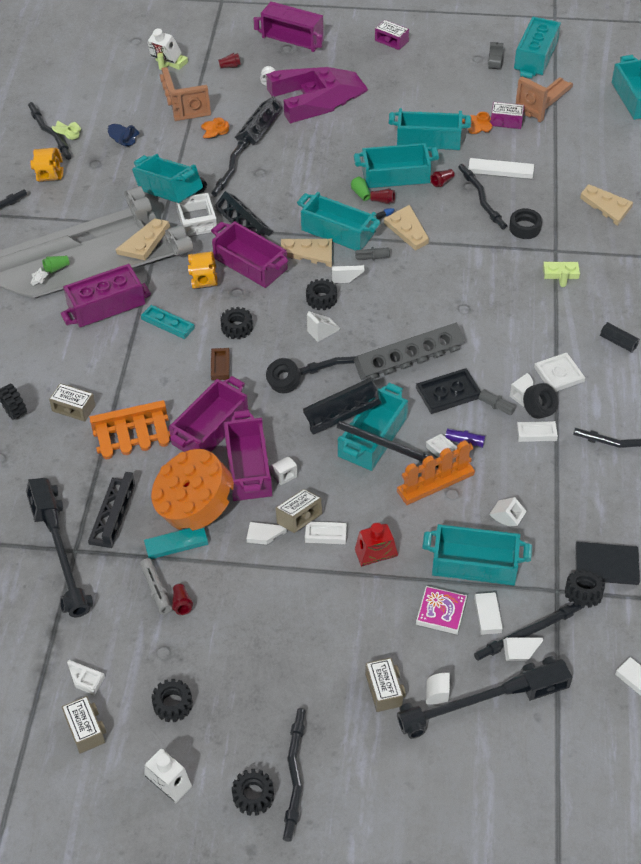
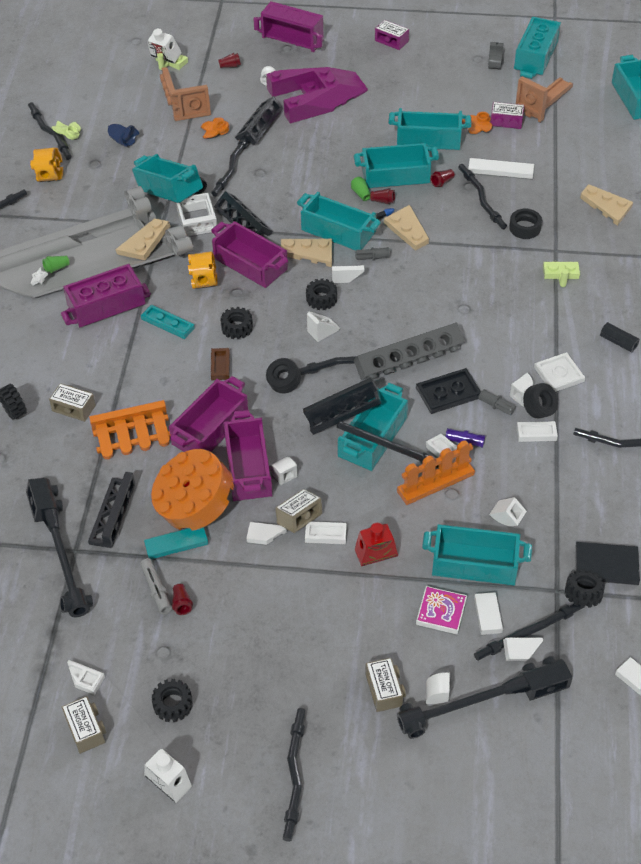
black tyre [232,769,274,816] -> none

